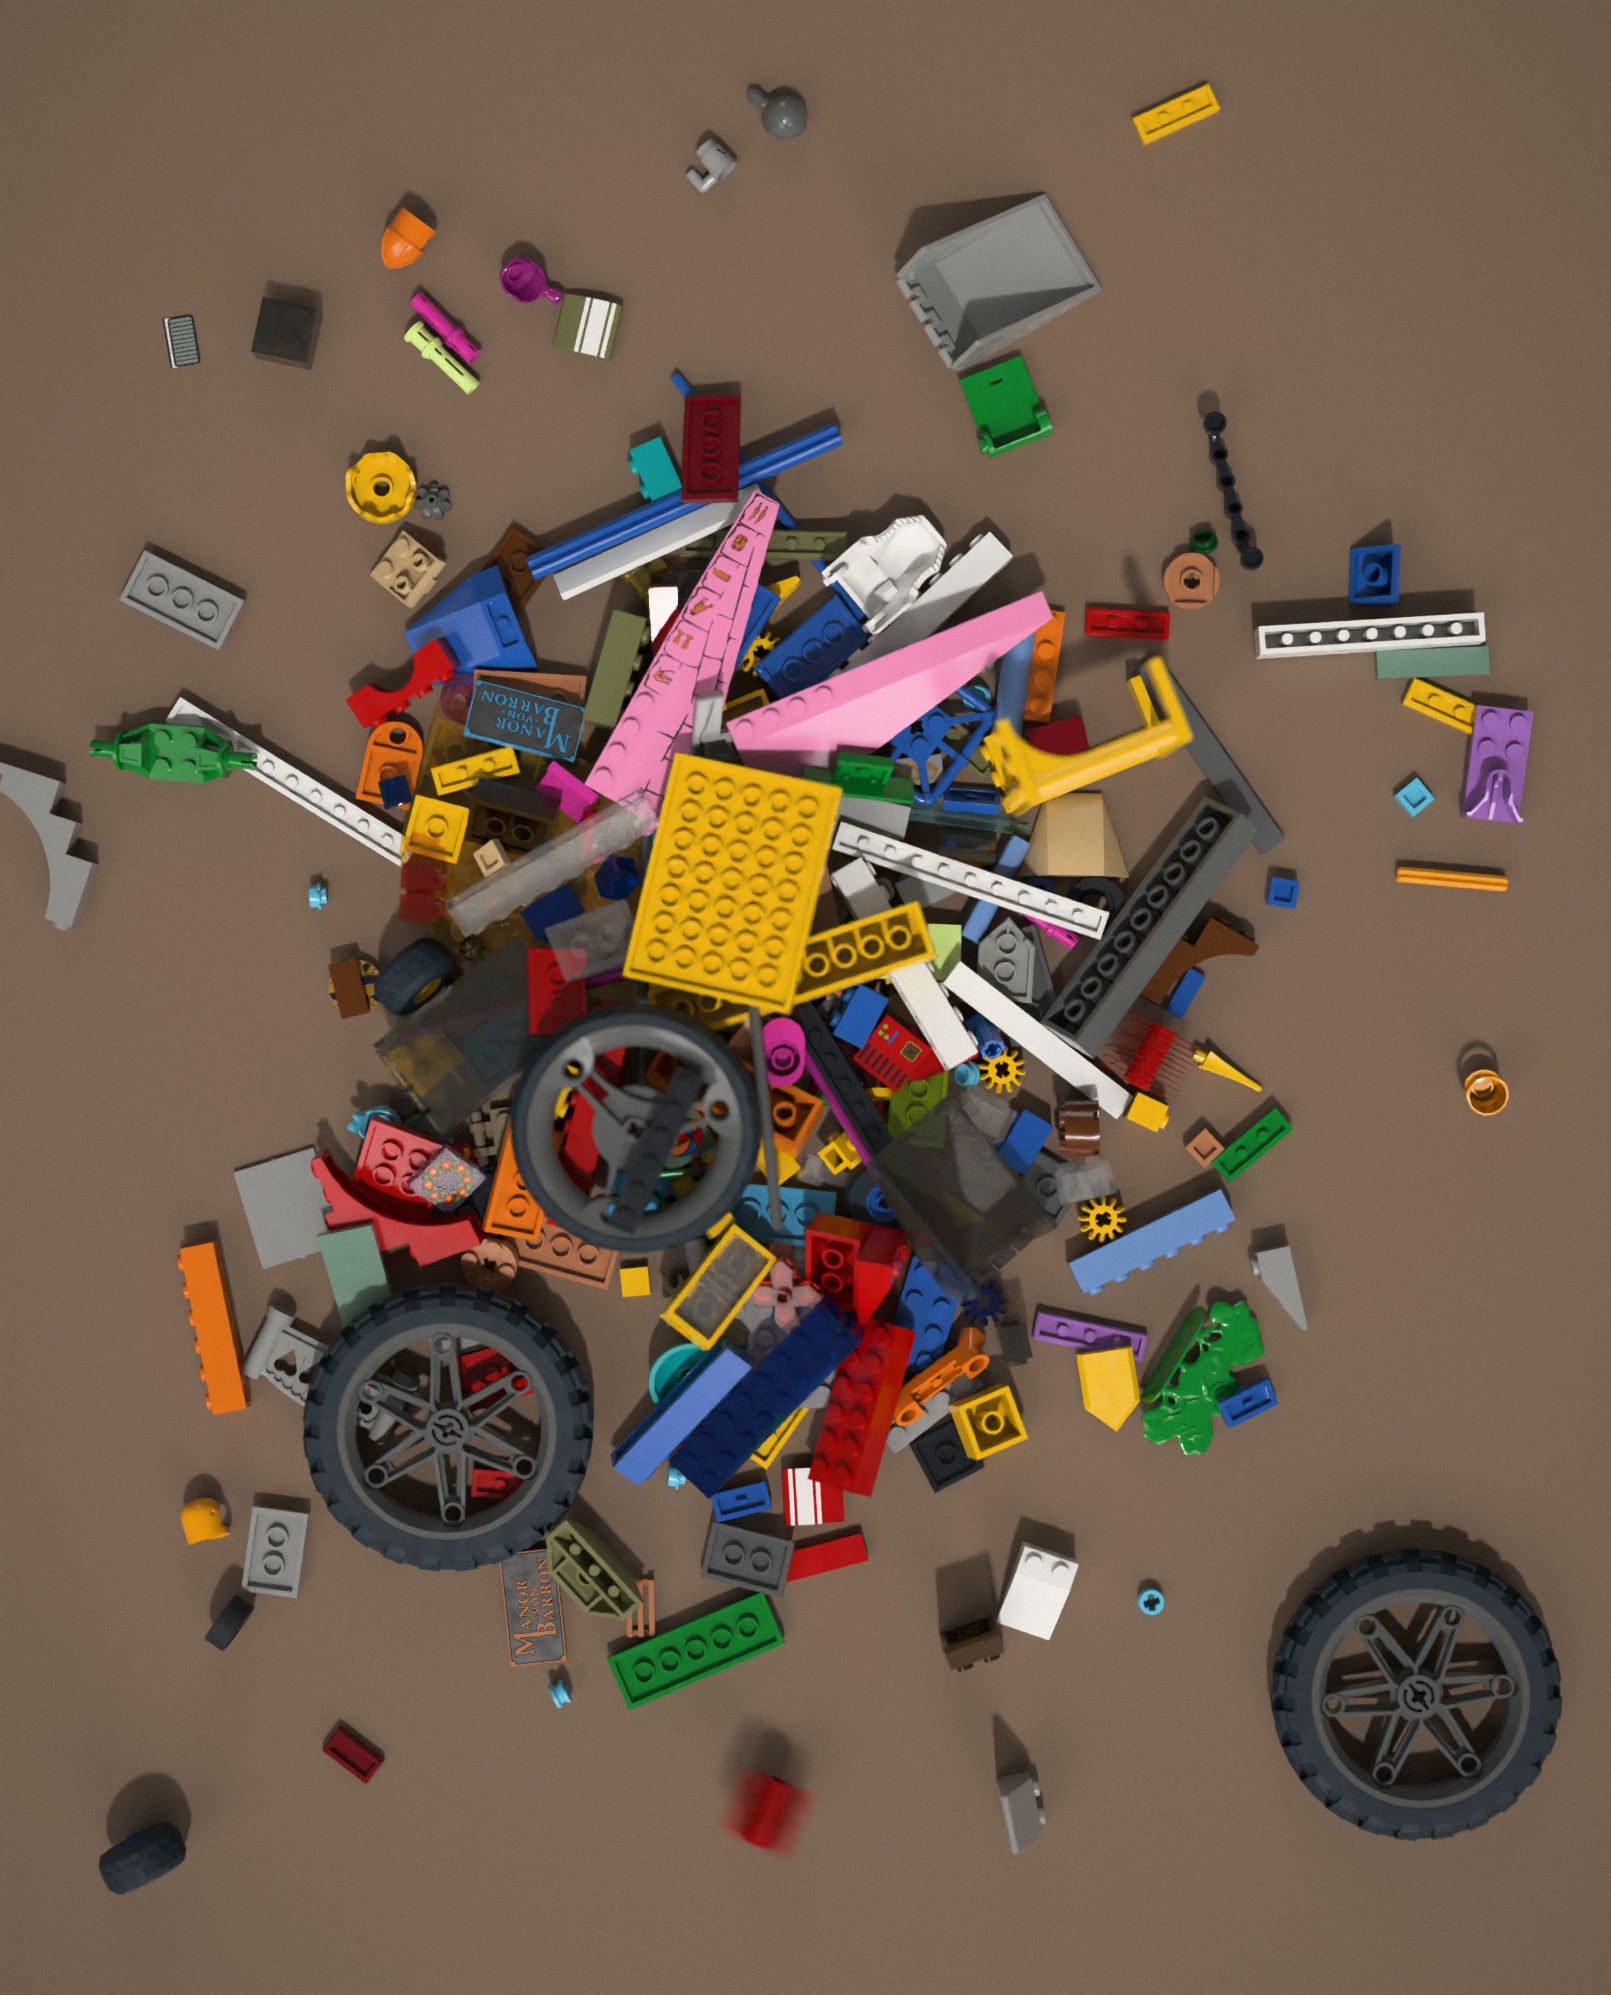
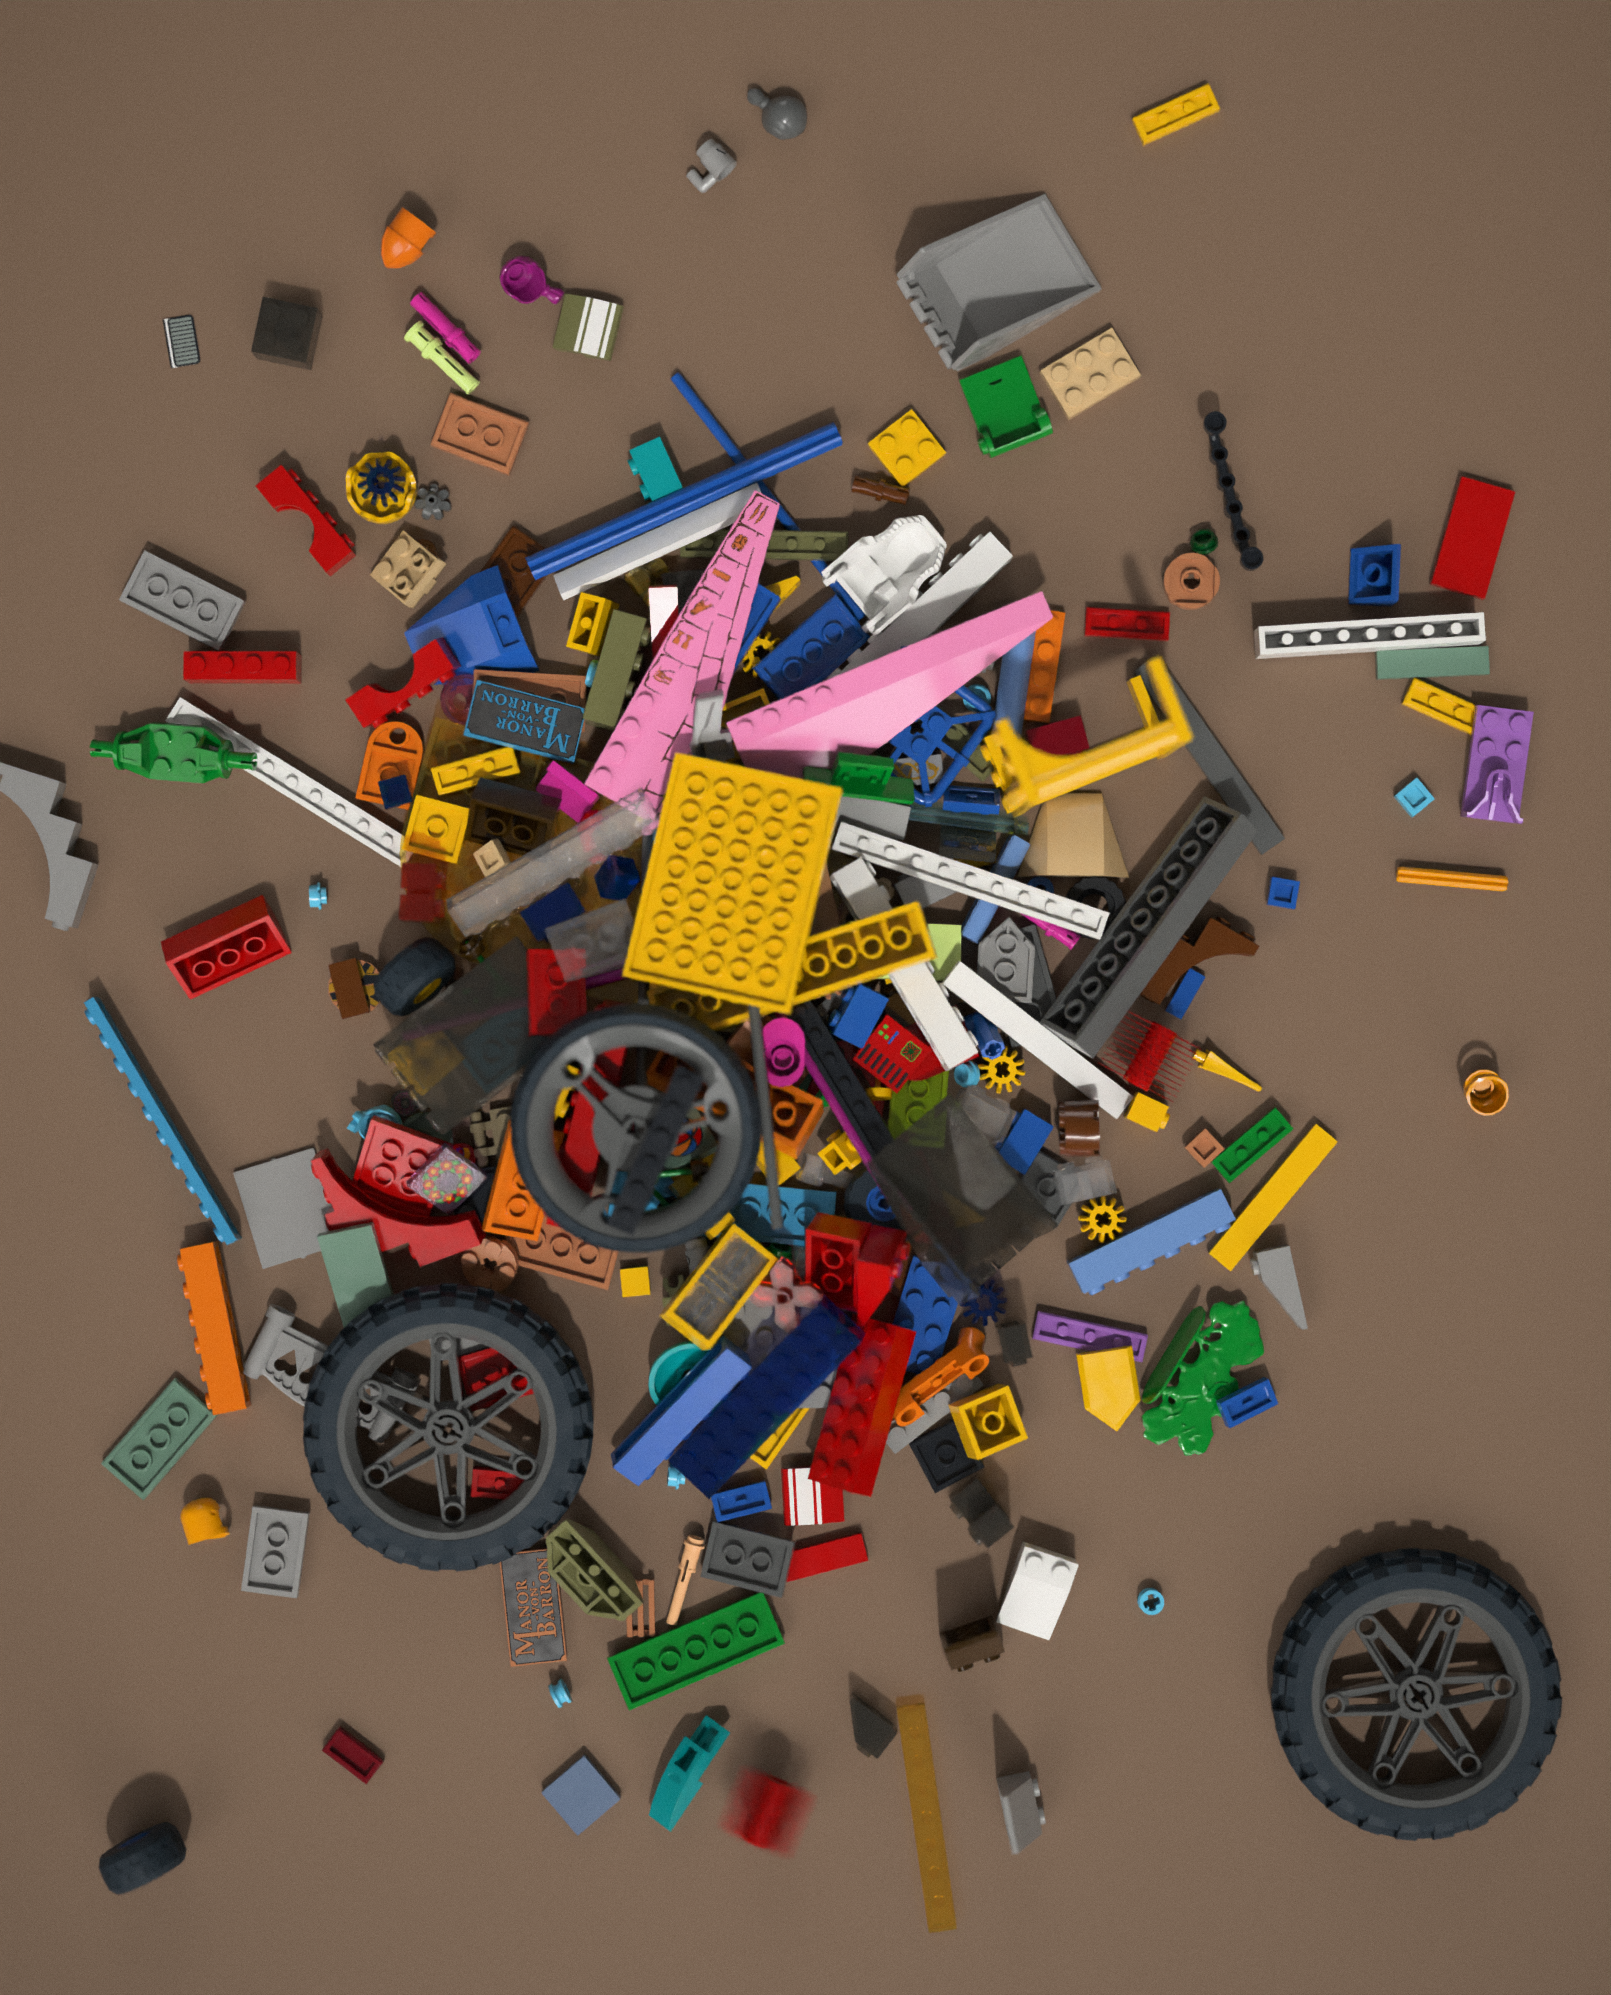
black tyre [205,1595,254,1651] -> none
dark red tile [681,395,742,504] -> none
none -> dark azure plate [84,997,241,1245]
none -> sand green tile [101,1377,218,1500]
none -> red slope [161,895,292,1000]
none -> red brick [183,651,302,684]
none -> red arch [255,465,356,577]
none -> gear [357,458,406,507]
none -> nougat tile [430,393,529,476]
none -> sand blue tile [541,1754,621,1836]
none -> yellow brick [566,592,619,657]
none -> medium azure tile [585,659,599,688]
none -> teal slope [649,1715,731,1831]
none -> light nougat pin [666,1535,705,1625]
none -> green plate [766,1243,793,1265]
none -> clear smoke slope [849,1692,898,1759]
none -> reddish brown pin [852,475,910,506]
none -> yellow plate [868,409,946,487]
none -> clear yellow tile [896,1702,957,1933]
none -> clear smoke brick [949,1476,1014,1549]
none -> tan plate [1040,328,1141,420]
none -> yellow tile [1208,1124,1338,1271]
none -> red tile [1429,476,1515,600]

